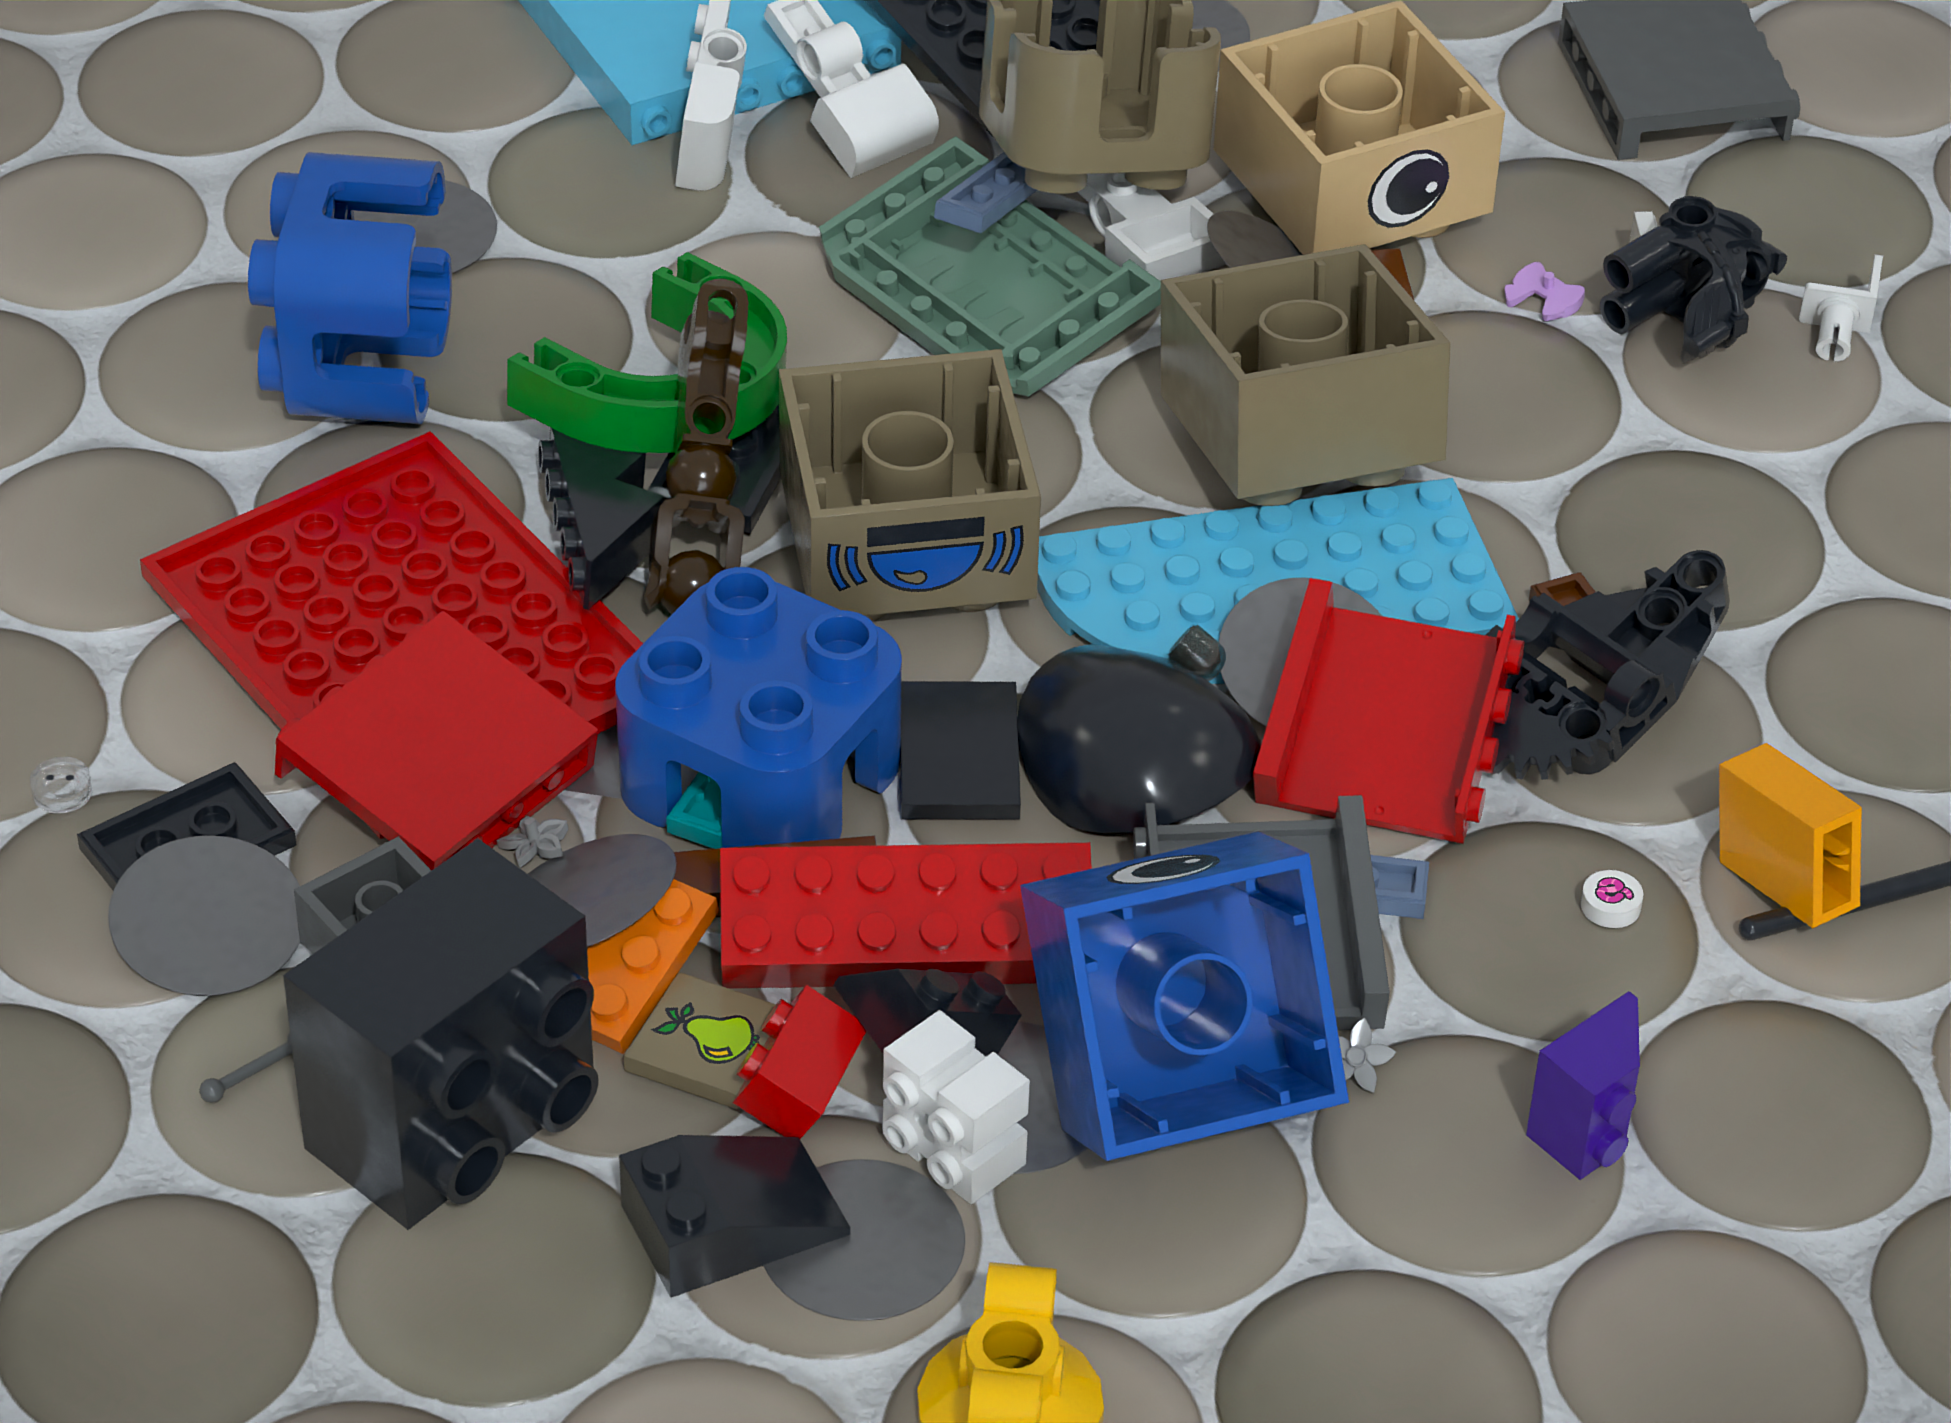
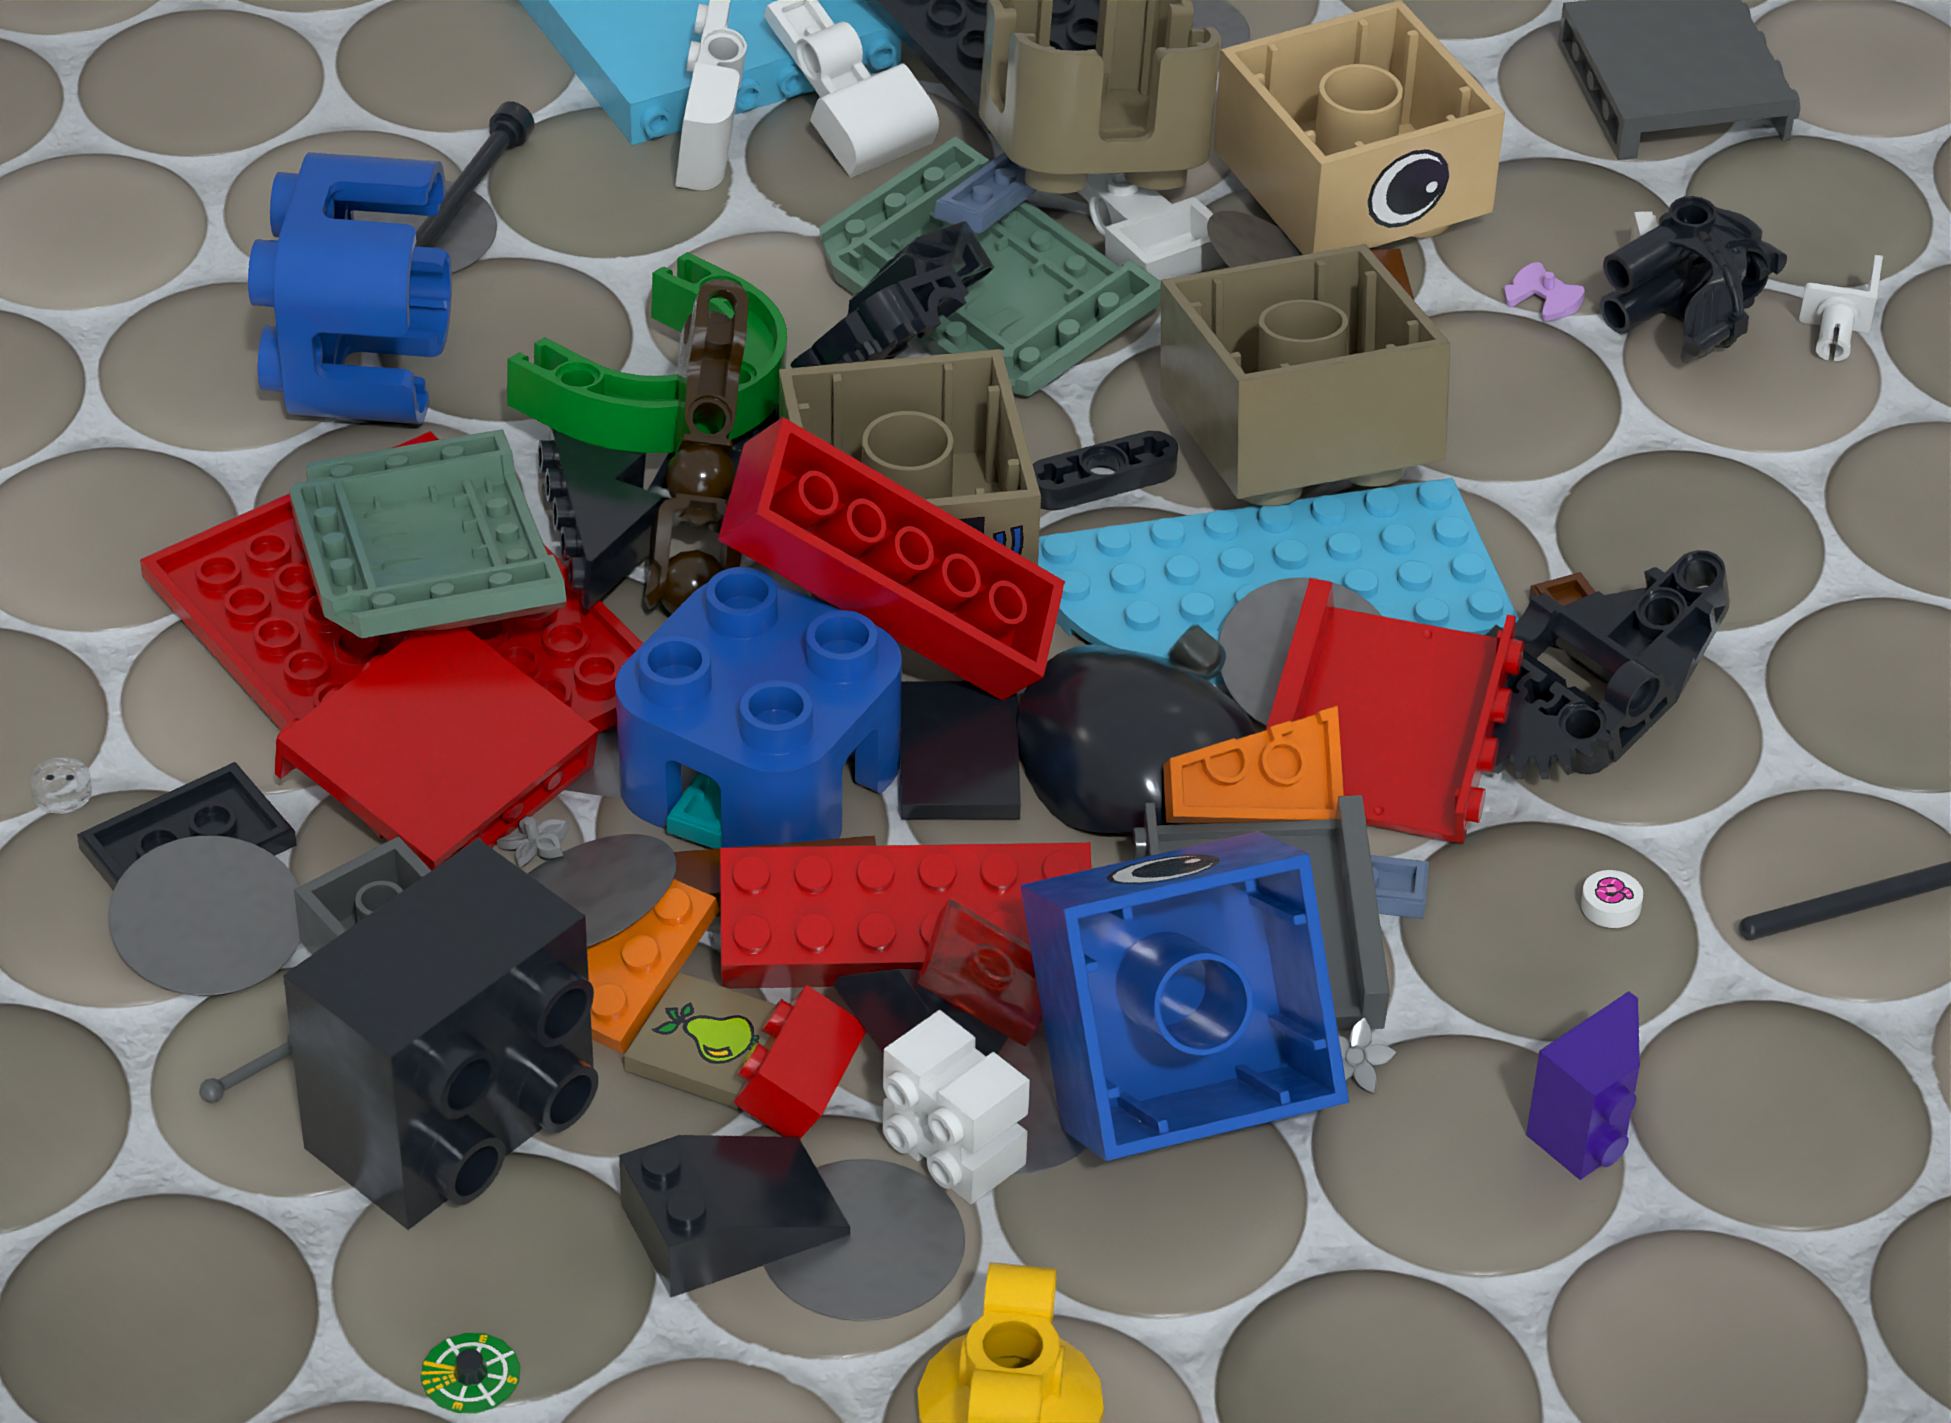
light orange brick [1719,743,1862,928] -> none
none -> sand green slope [289,429,567,638]
none -> black piece [415,101,535,248]
none -> green piece [420,1333,521,1414]
none -> red brick [718,417,1065,701]
none -> black connector [790,221,994,368]
none -> clear red tile [917,899,1042,1047]
none -> black beam [1033,431,1178,511]
none -> orange wing [1163,706,1344,824]

